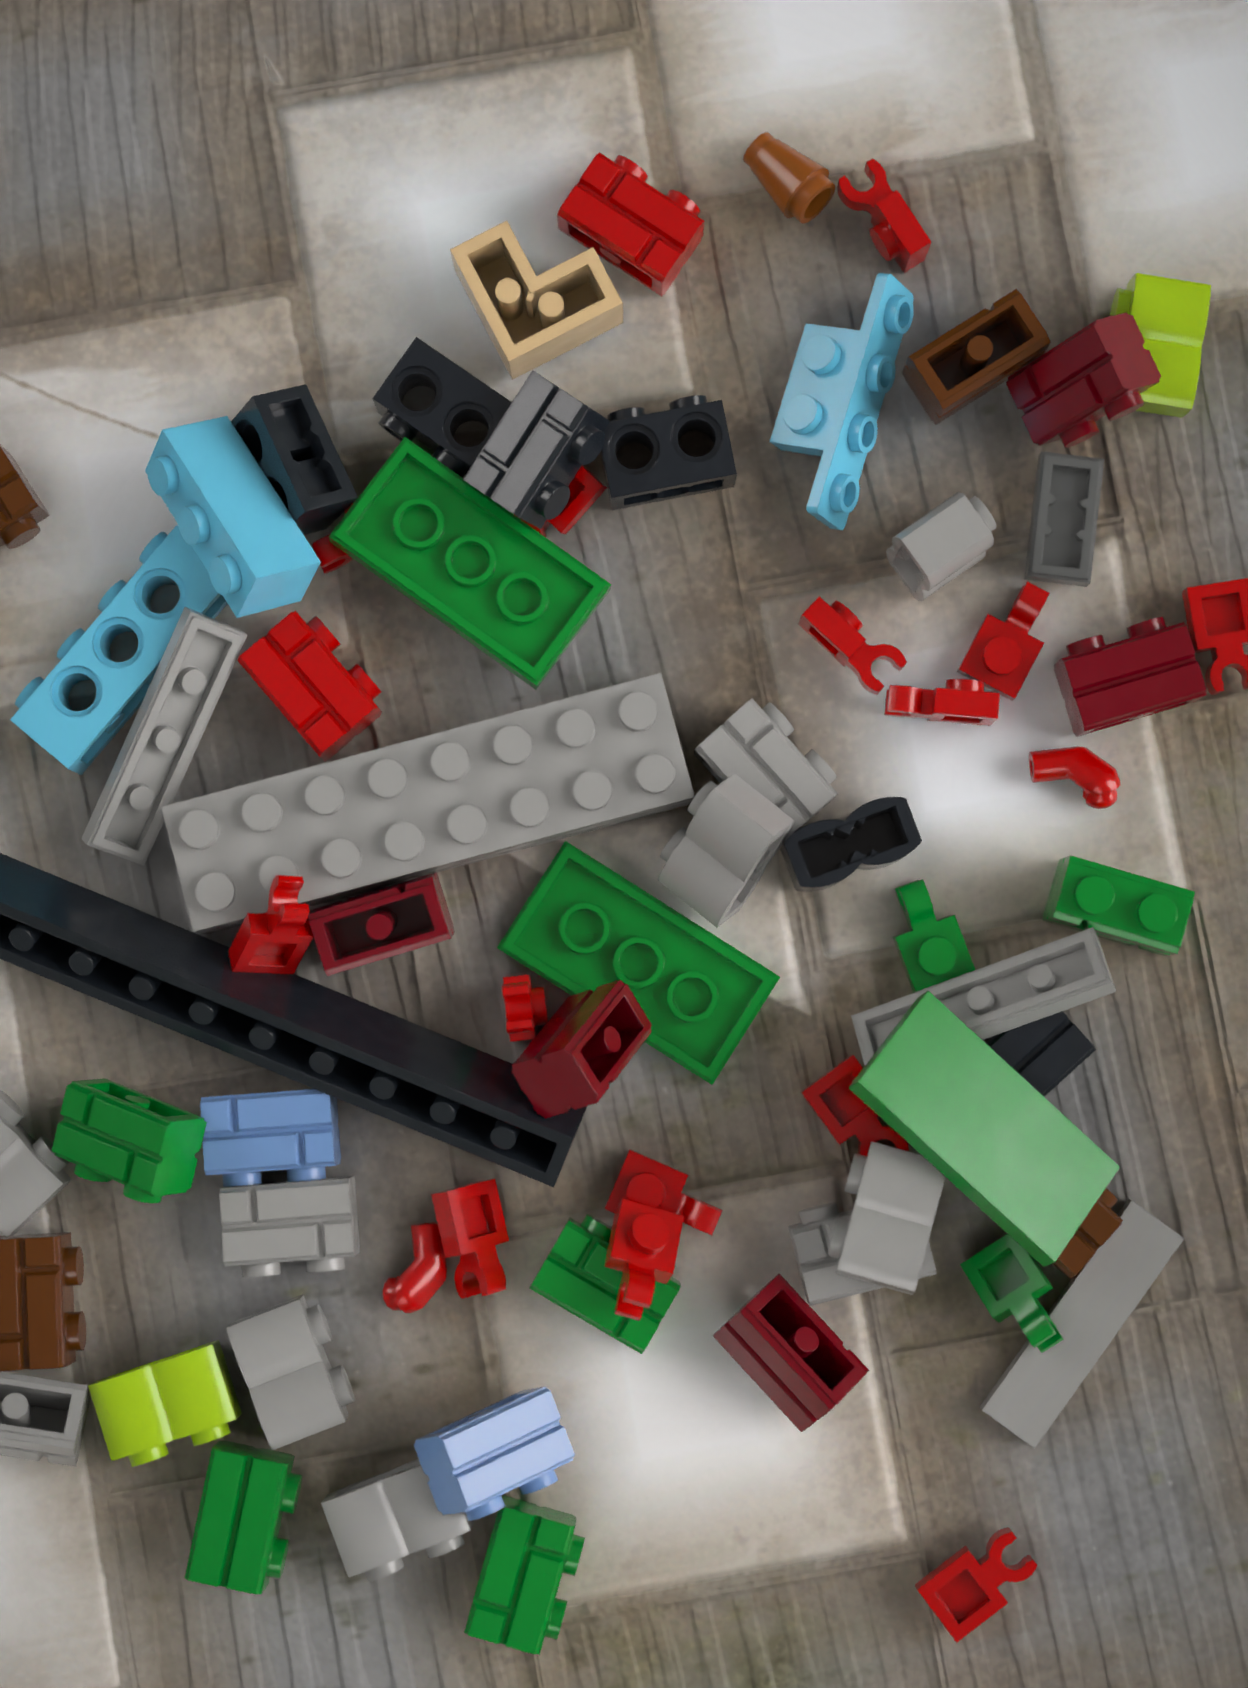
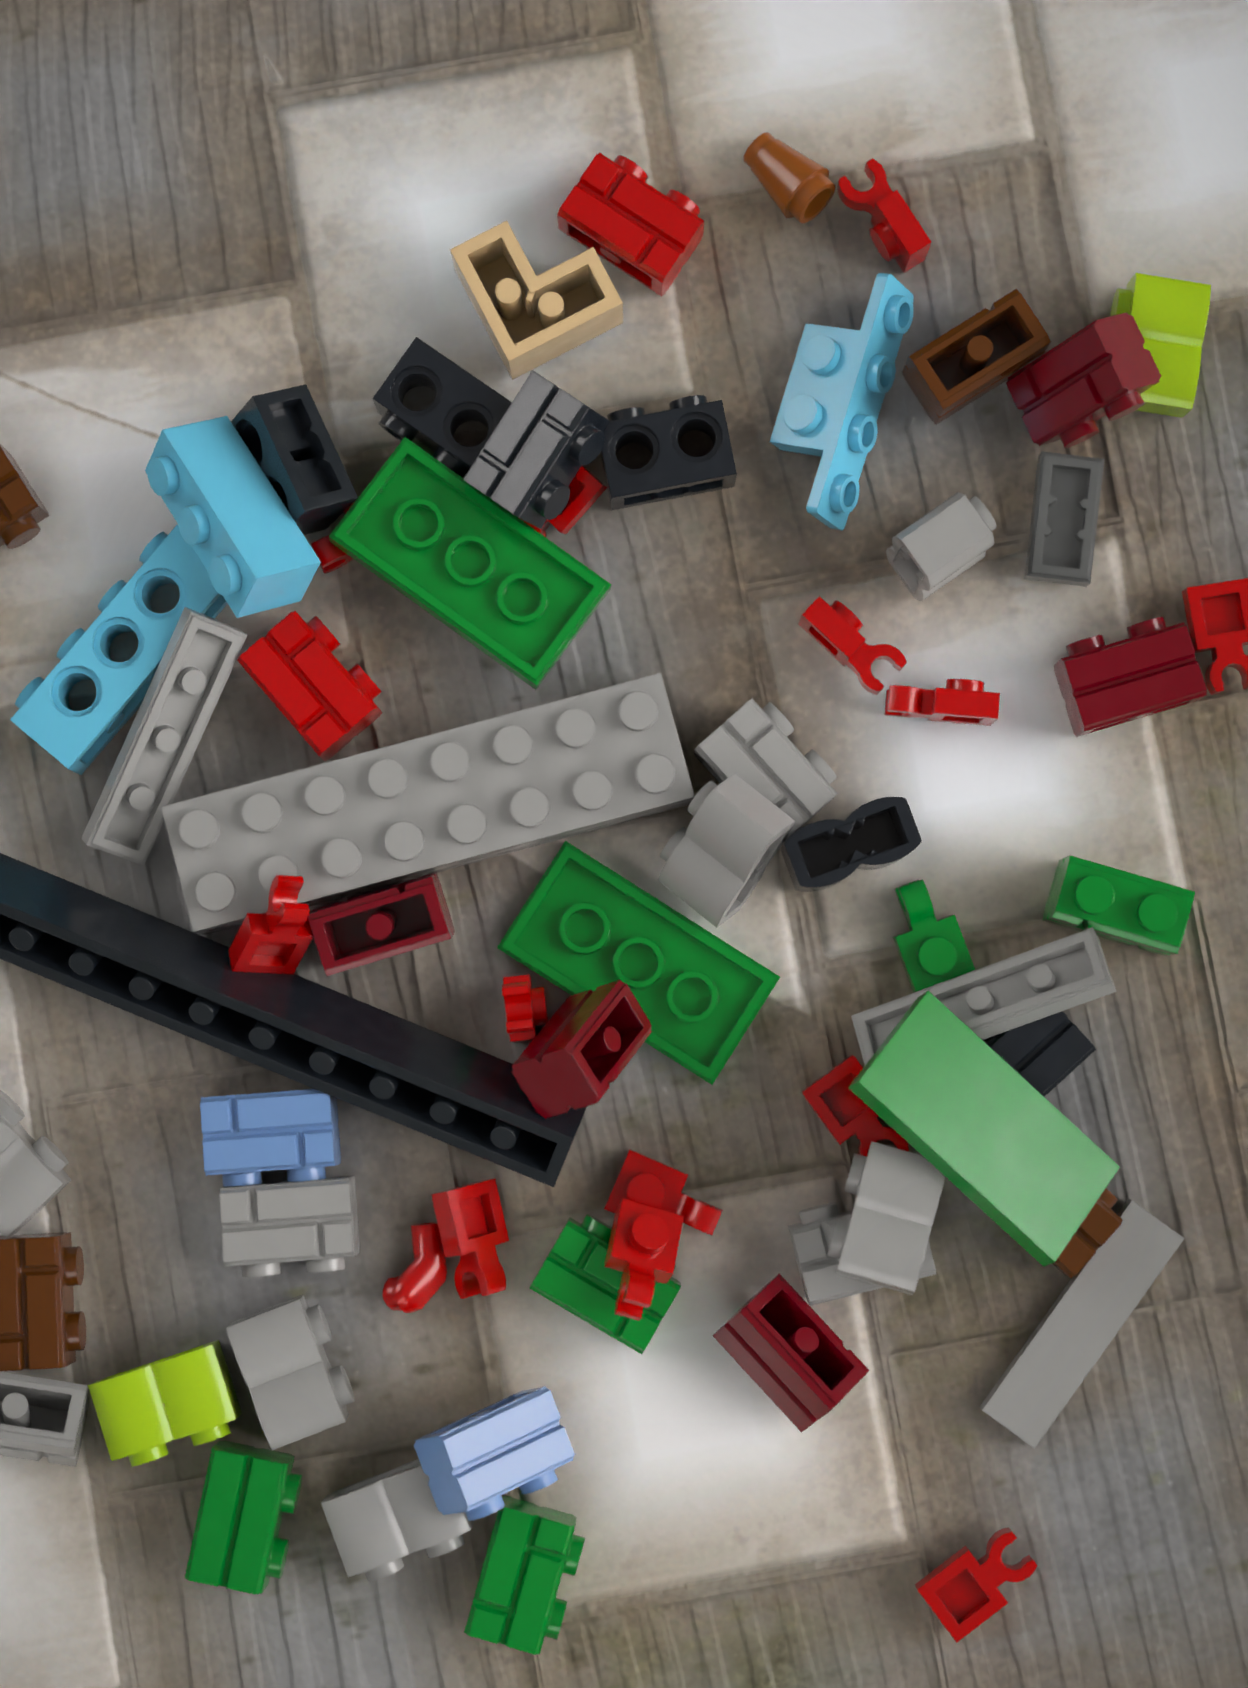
green brick [52,1078,207,1203] -> none
red plate [956,581,1050,701] -> none
green plate [960,1234,1064,1353] -> none
red arm [1029,746,1121,809] -> none

